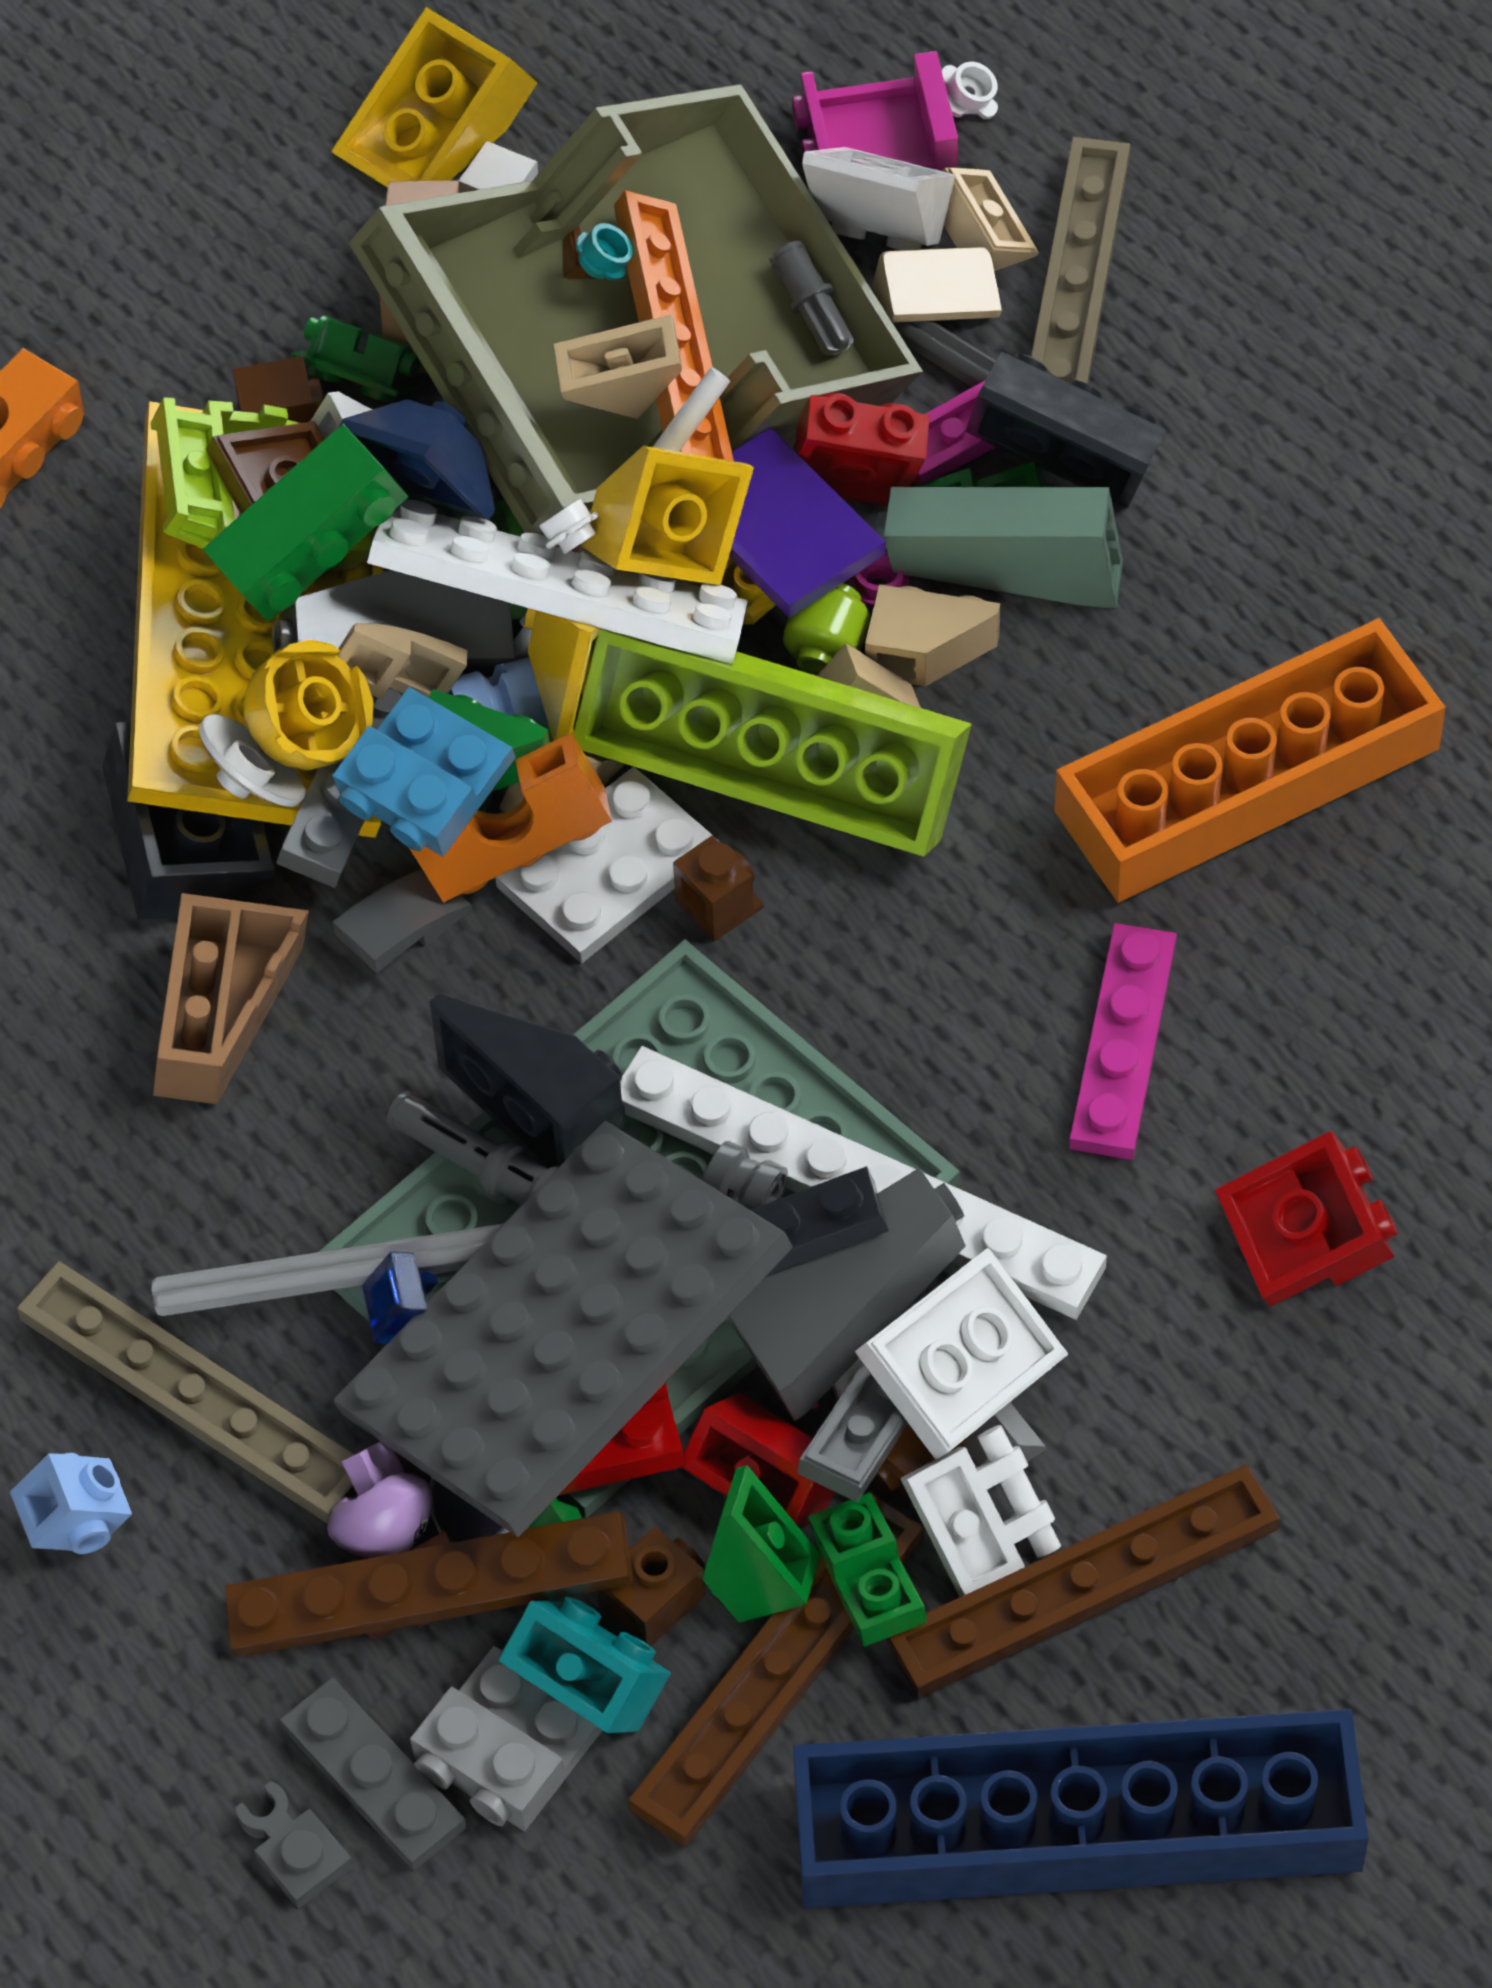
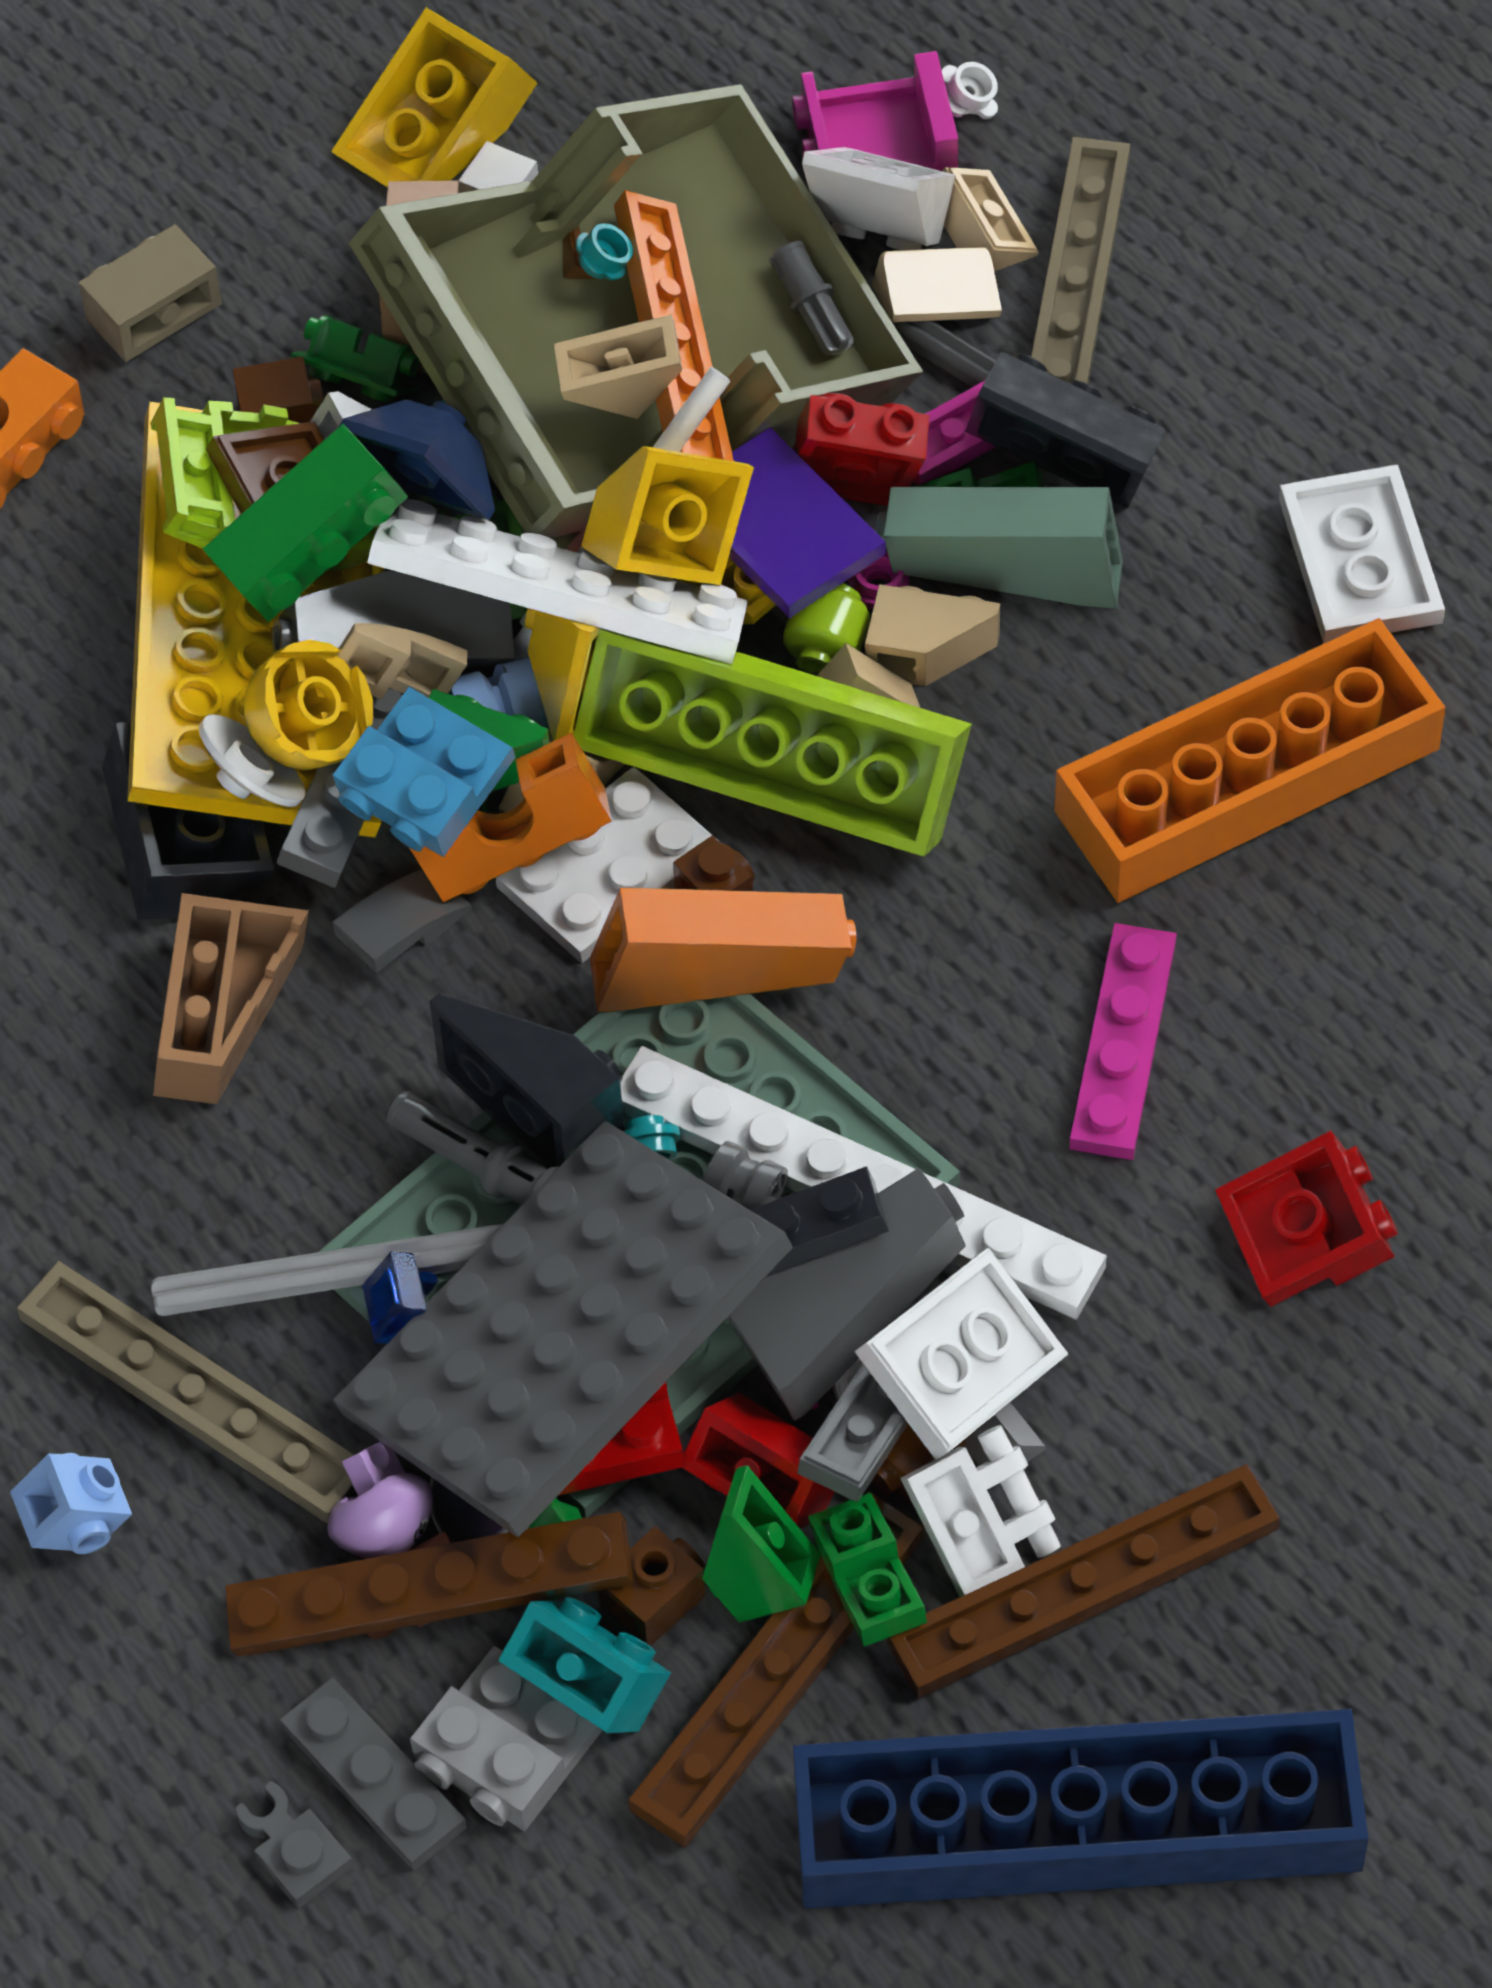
white plate [539,499,598,554] -> none
none -> dark tan brick [79,224,222,362]
none -> orange slope [590,888,856,1012]
none -> teal plate [623,1115,681,1160]
none -> white plate [1279,464,1445,643]

